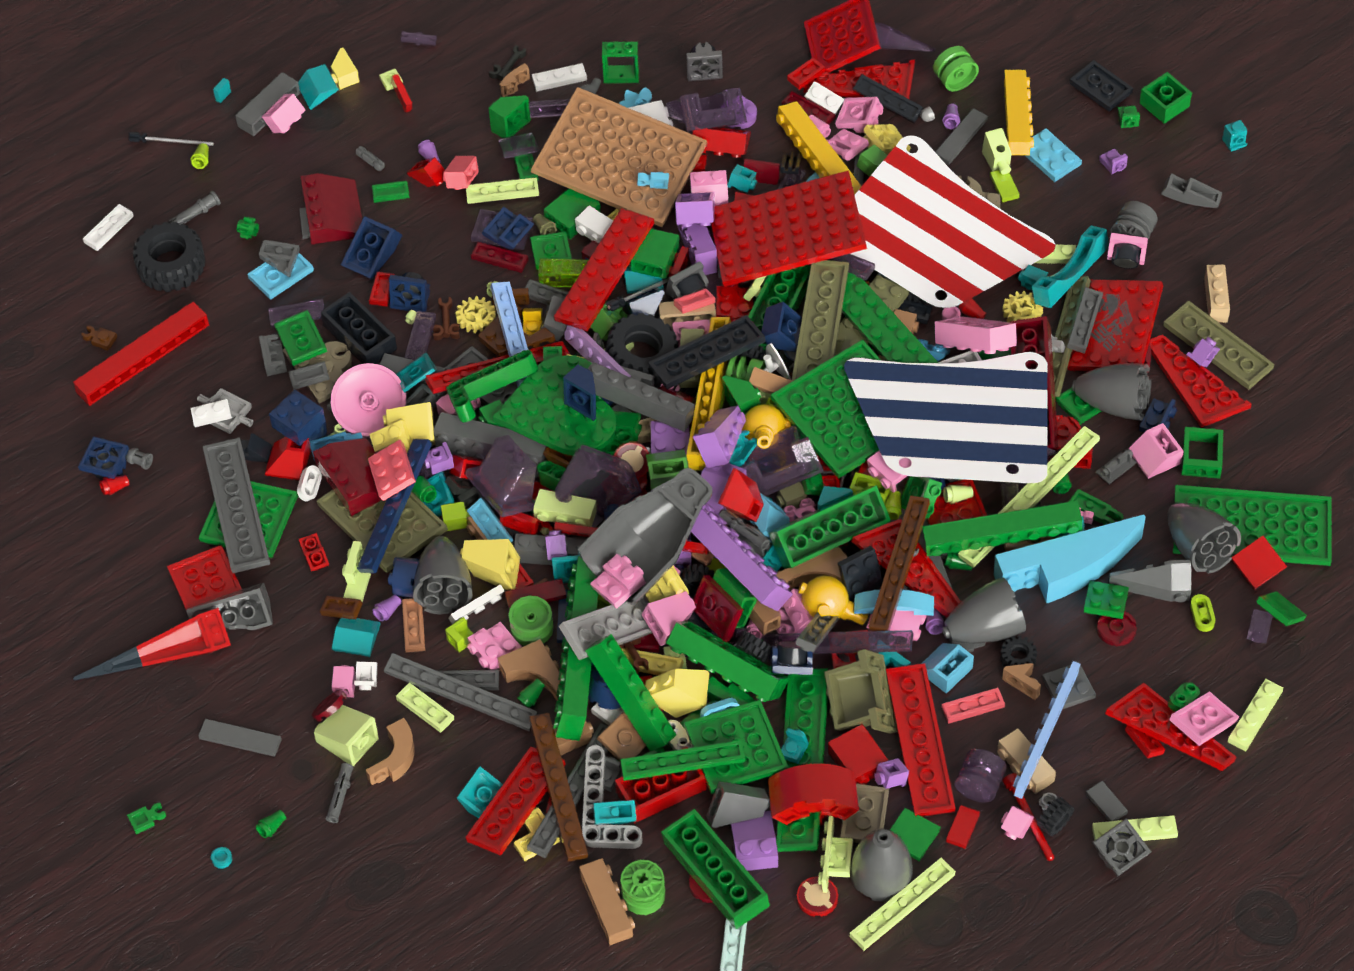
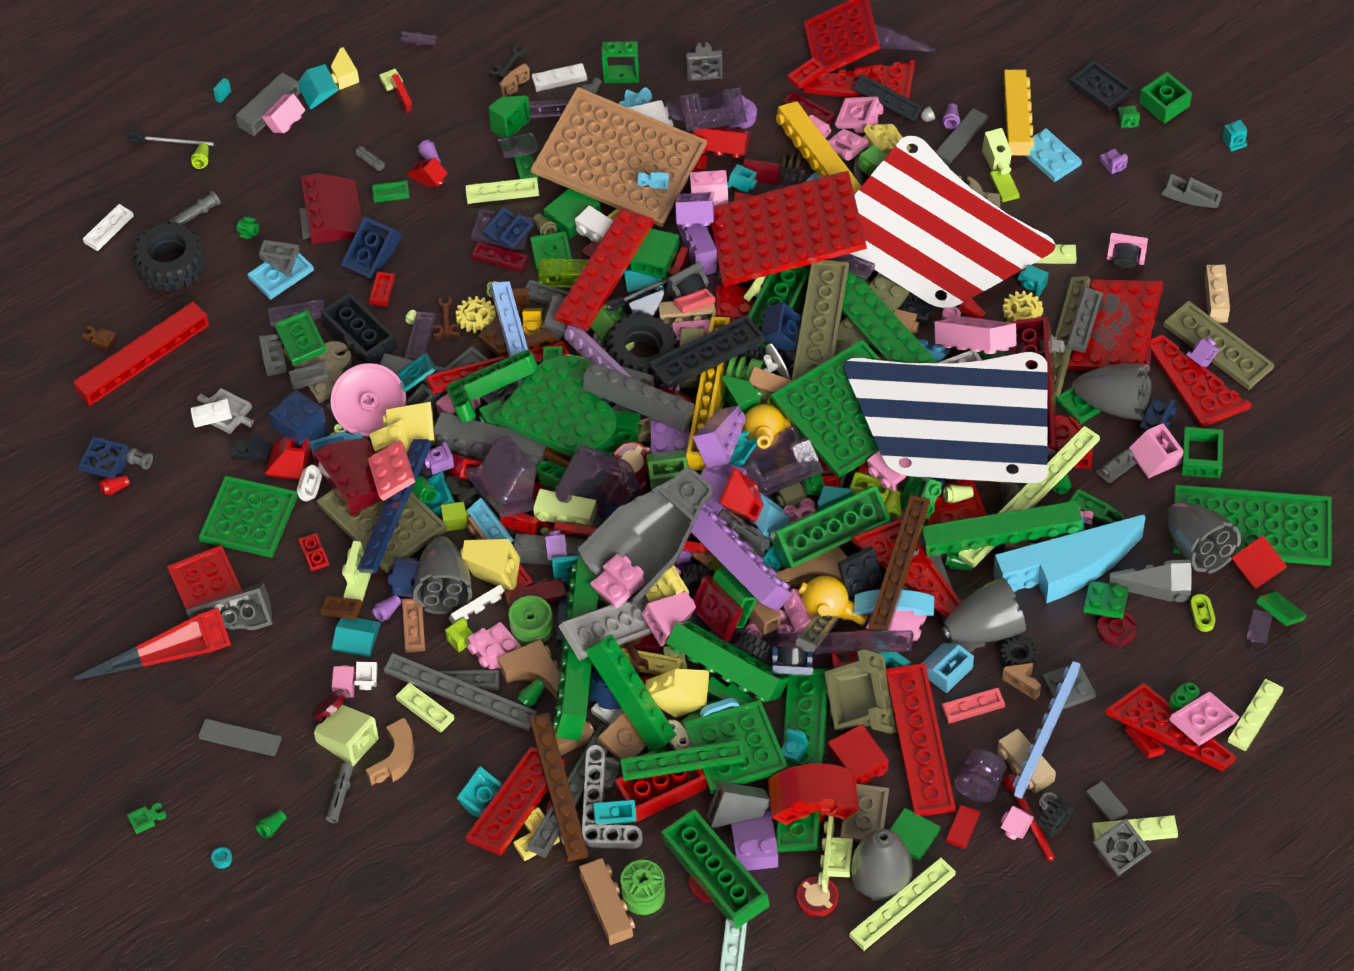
dark grey plate [202,438,270,574] -> none
dark blue piece [389,272,430,313] -> none
coral brick [443,156,479,190] -> none
dark blue slope [563,364,596,421] -> none
white plate [805,81,844,115] -> none
medium lavender brick [875,758,909,789] -> none
medium lavender cone [926,608,944,635] -> none
bright green wheel [933,46,979,92] -> none
teal arch [1032,225,1109,308] -> none
dark grey wheel [1110,201,1158,249] -> none

